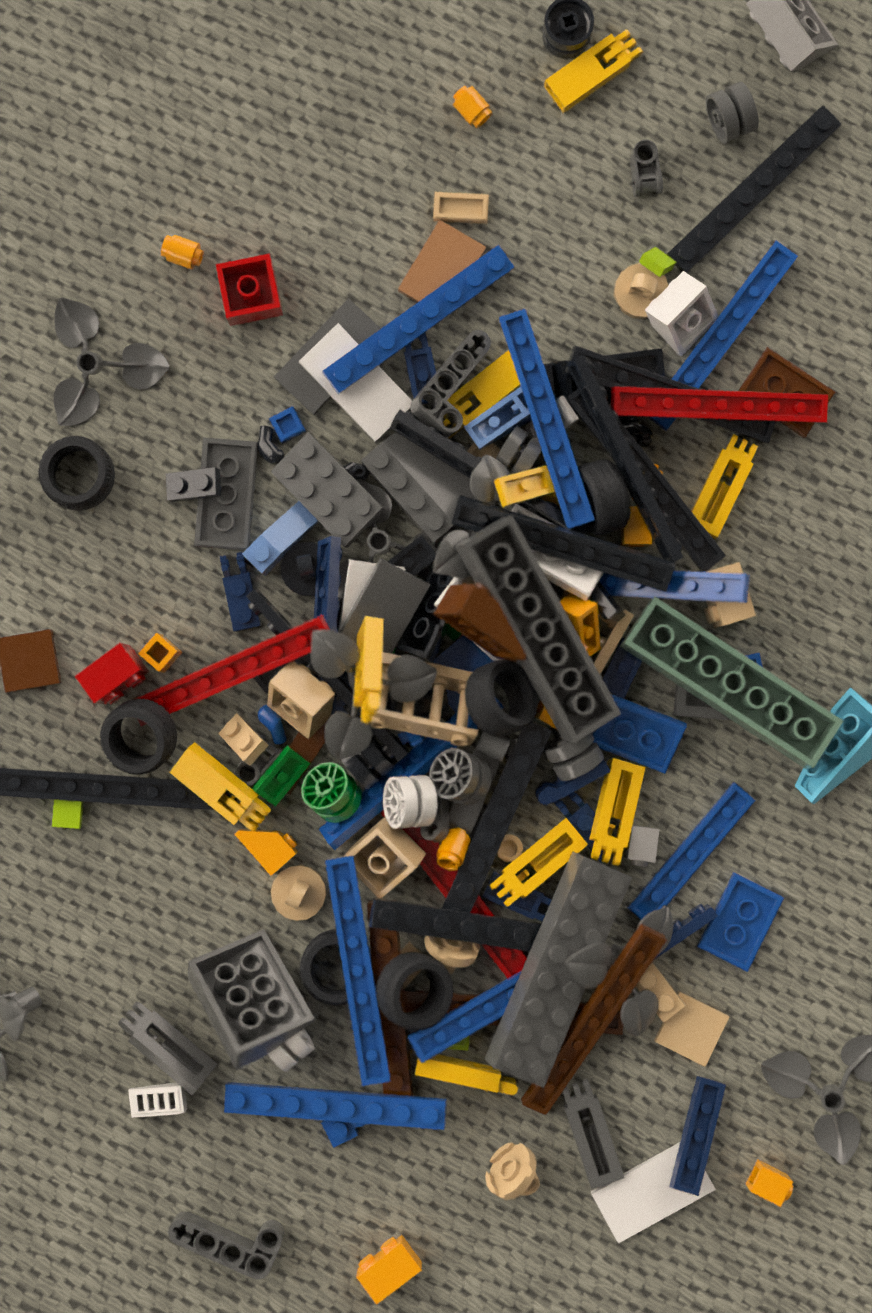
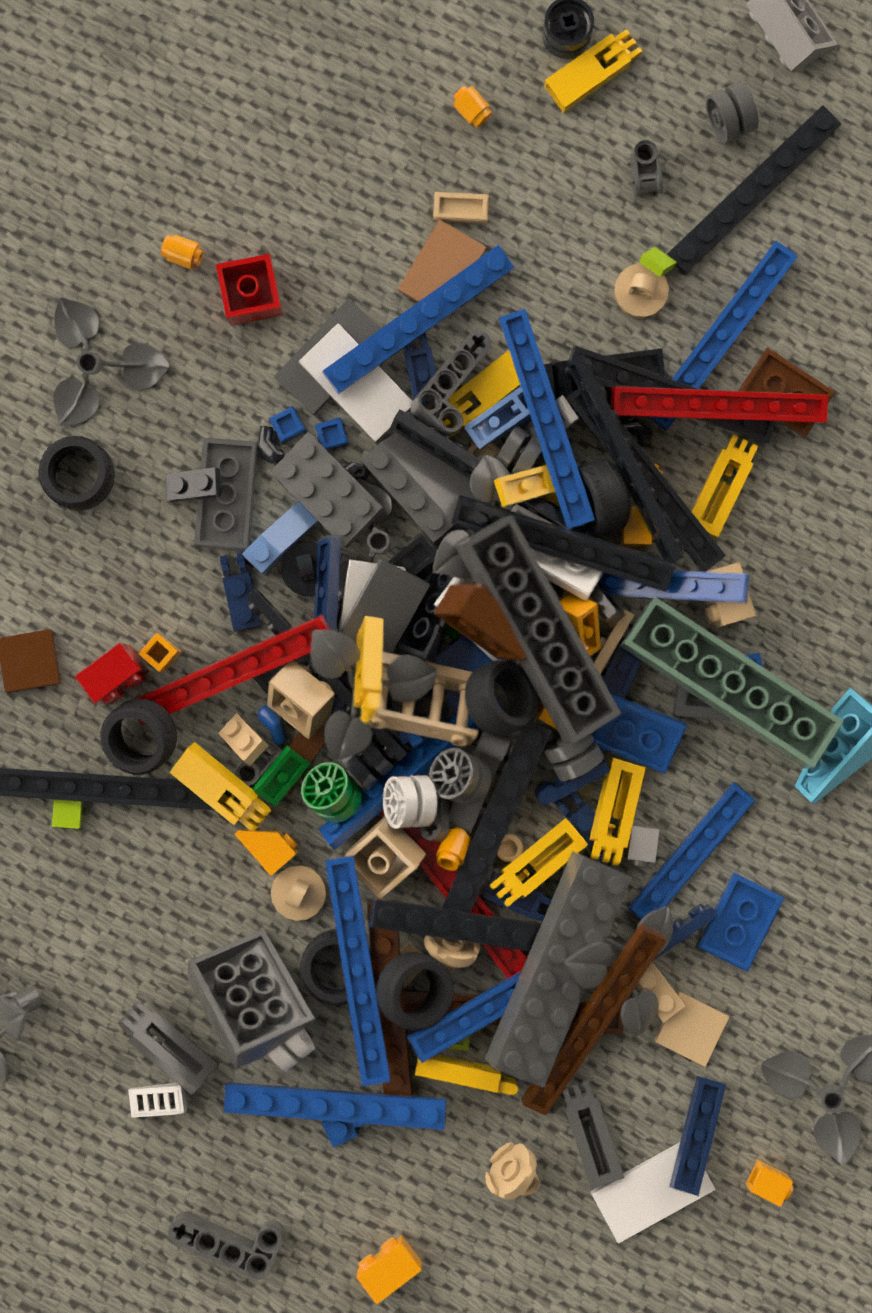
white slope [645,271,718,356] -> none
none -> blue tile [315,417,349,450]

